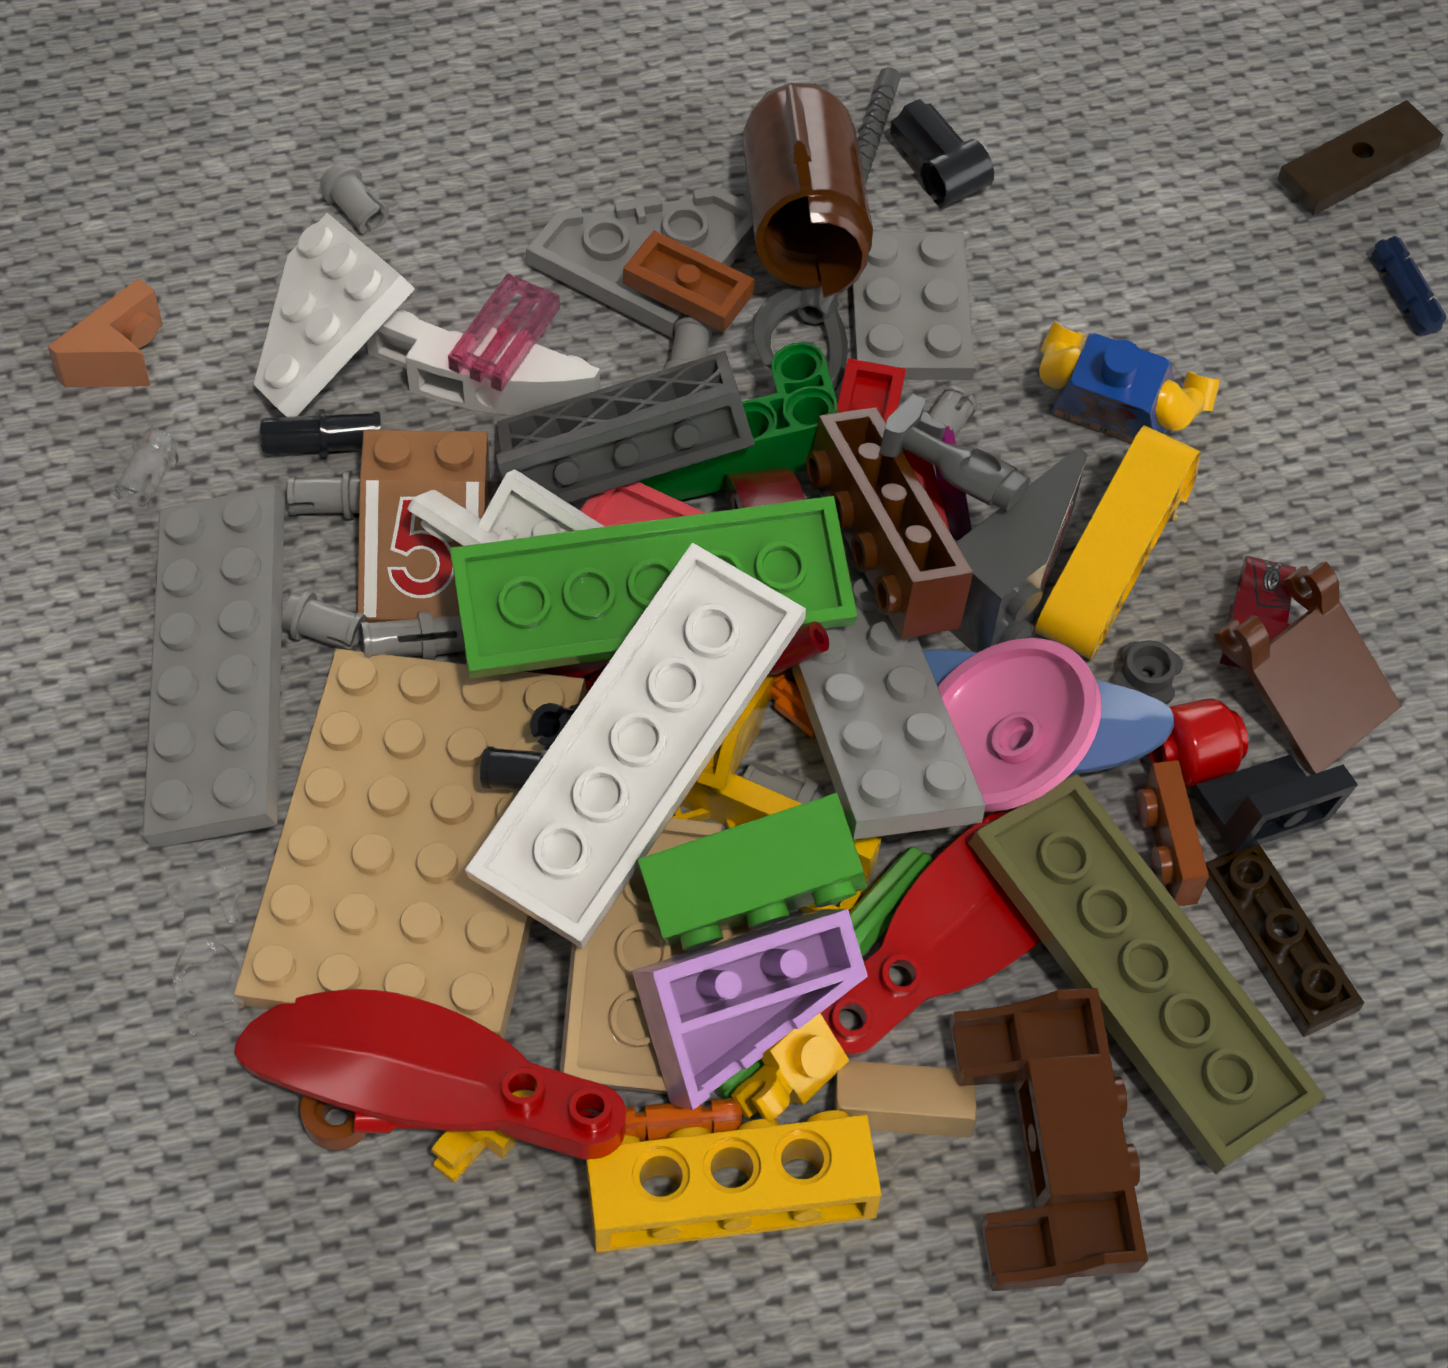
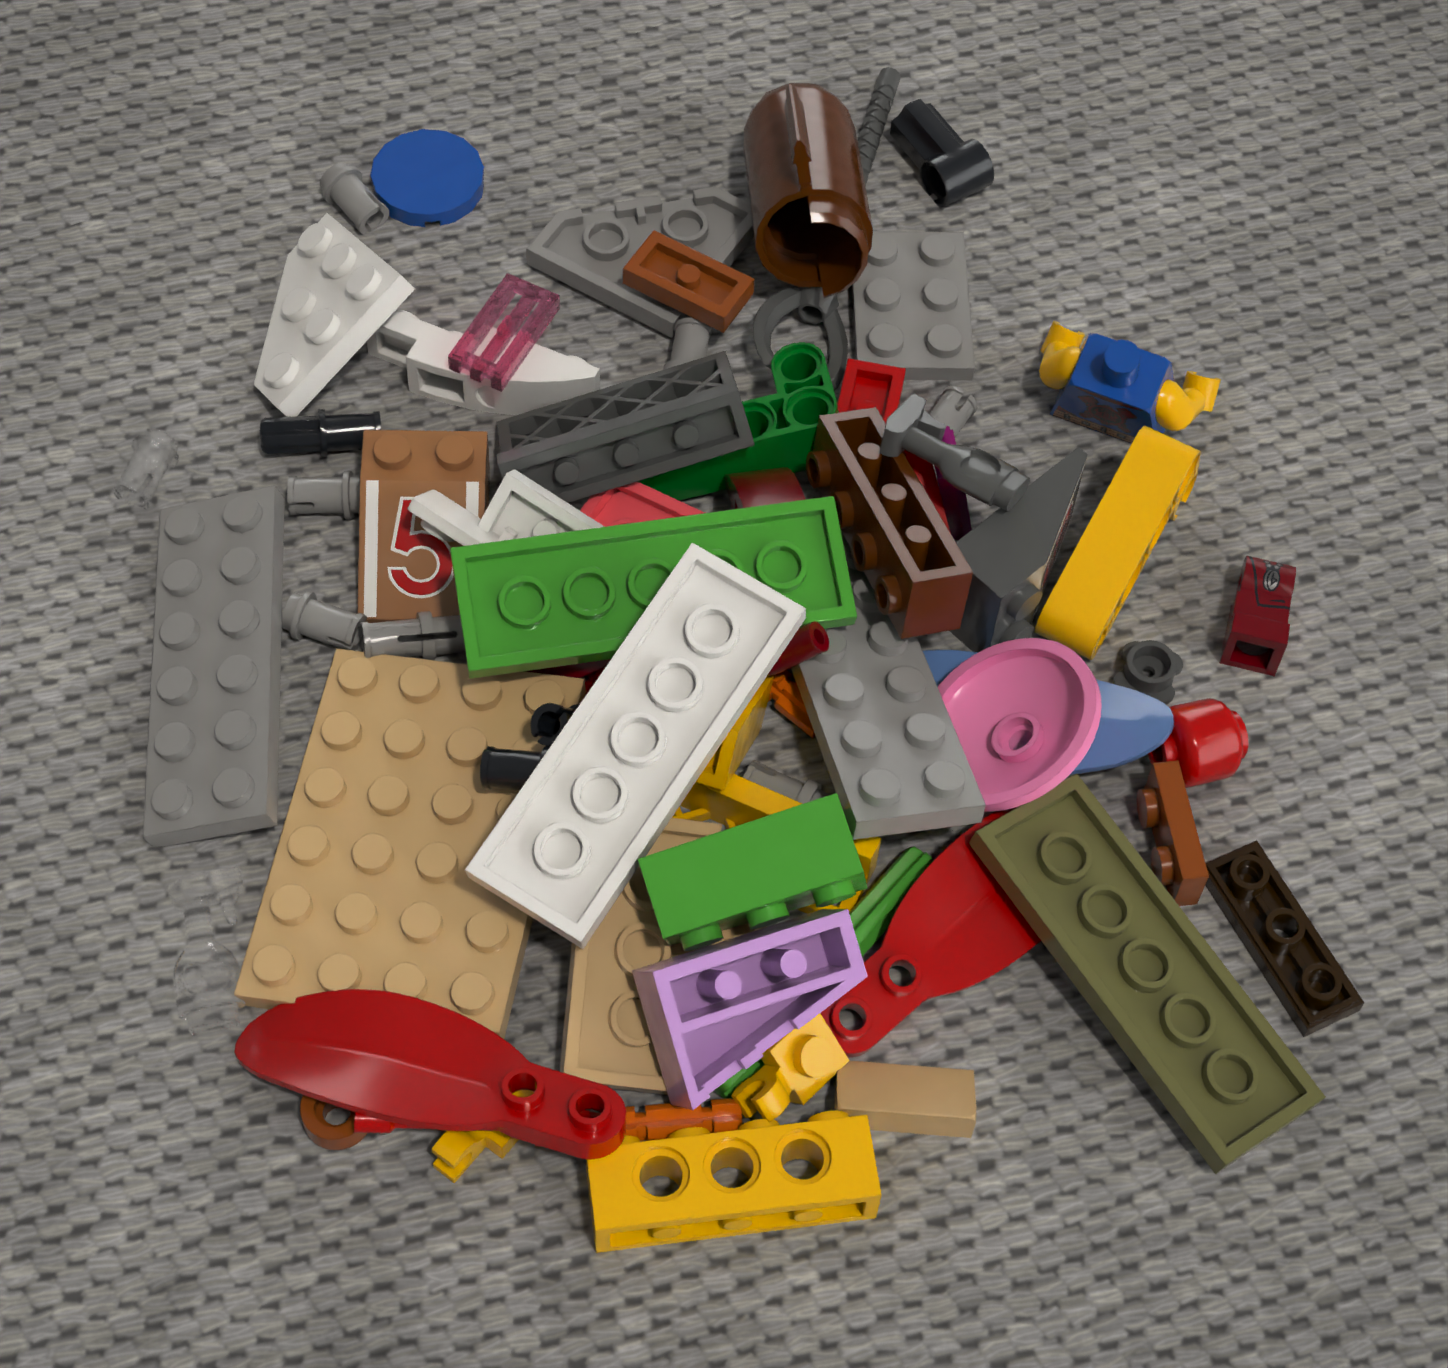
nougat slope [48,278,163,387] -> none
reddish brown bracket [949,988,1148,1291] -> none
black panel [1191,754,1358,854] -> none
reddish brown flag [1214,562,1402,775] -> none
dark brown tile [1277,100,1444,216] -> none
dark blue axle [1371,236,1447,336] -> none
none -> blue tile [371,129,484,227]

